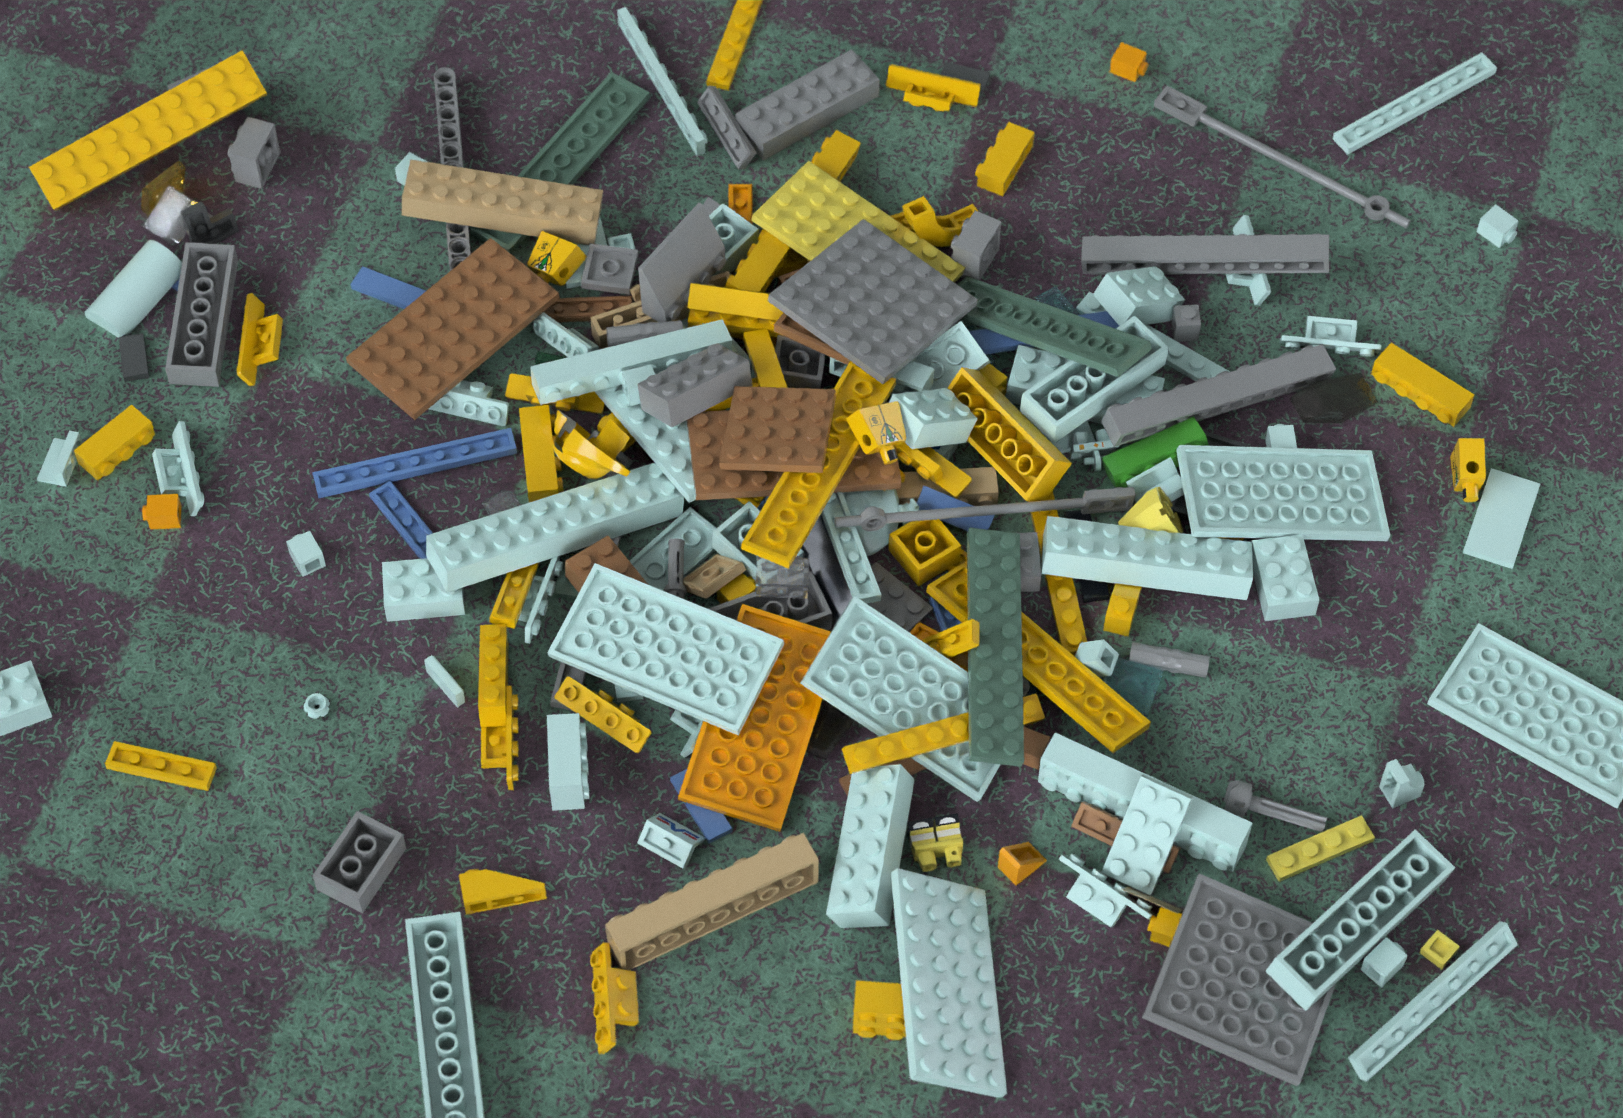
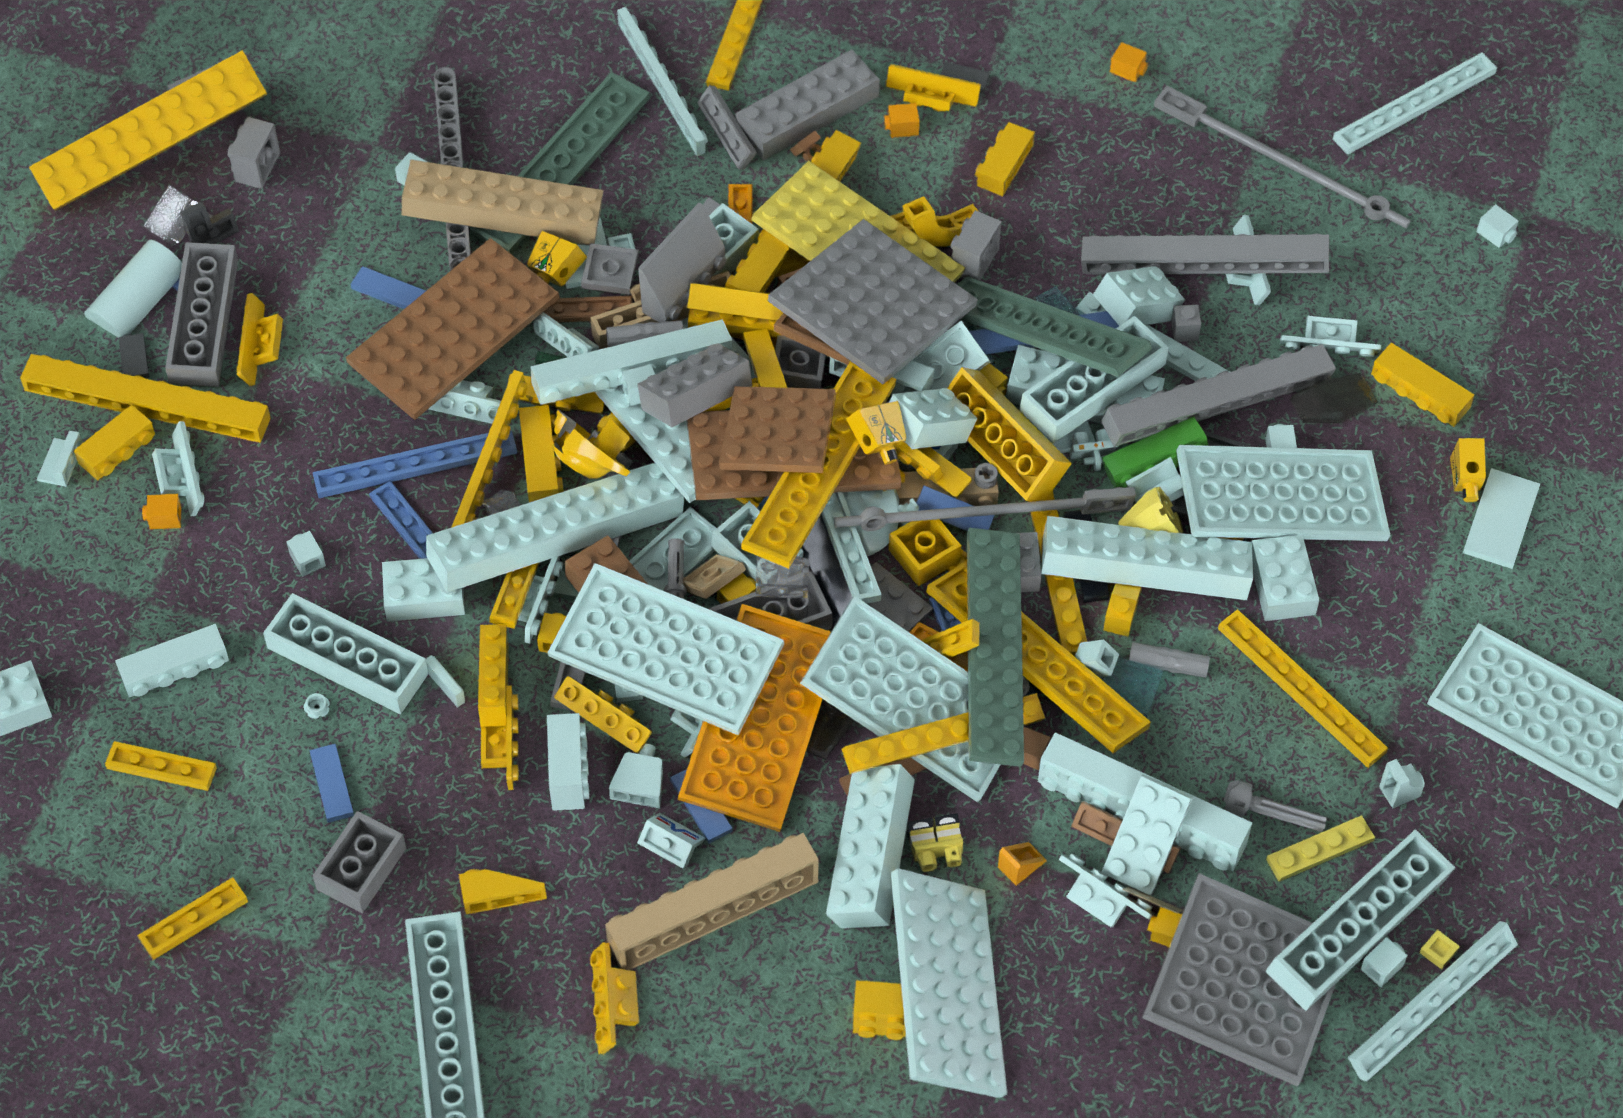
clear yellow plate [141,161,185,216] -> none
none -> yellow brick [20,354,271,443]
none -> light aqua brick [115,624,229,697]
none -> yellow plate [138,877,248,960]
none -> light aqua brick [263,593,428,715]
none -> medium blue tile [309,744,354,823]
none -> yellow plate [451,370,527,528]
none -> yellow brick [537,613,567,653]
none -> light aqua torso [609,743,663,808]
none -> medium nougat tile [790,131,822,161]
none -> light orange brick [884,103,919,138]
none -> light grey bush [974,463,998,489]
none -> yellow plate [1218,609,1388,768]

